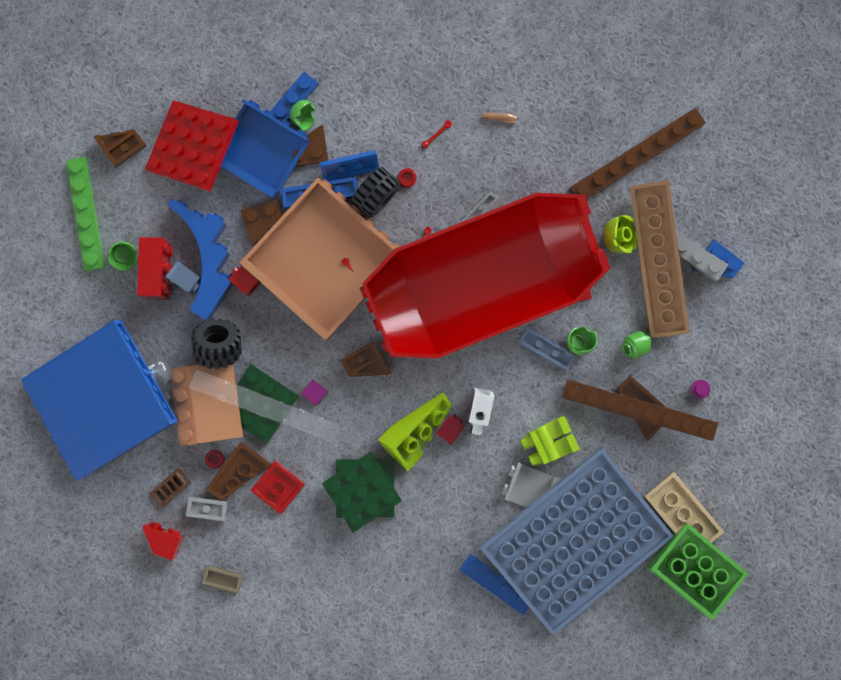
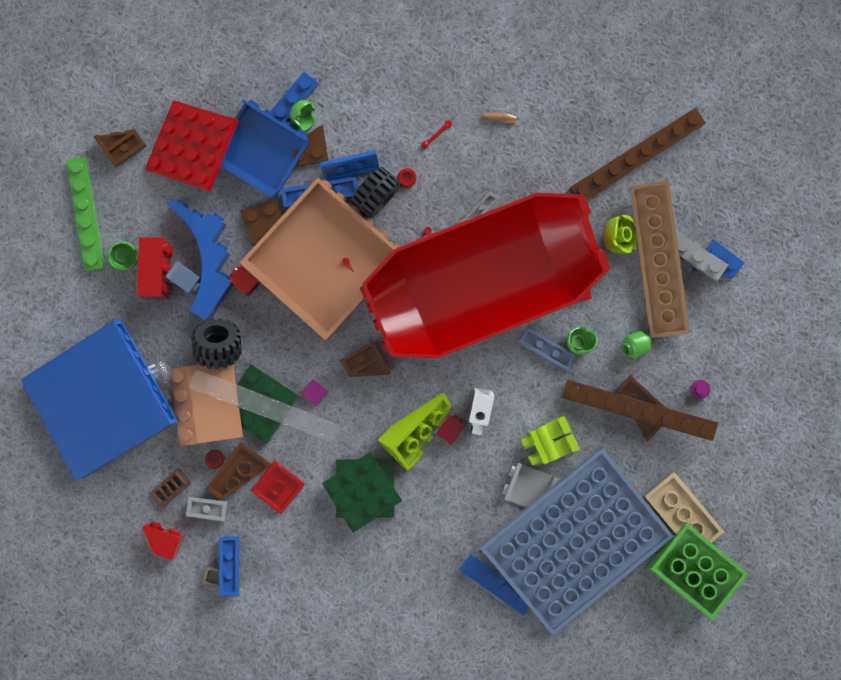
none -> blue plate [219,536,240,597]

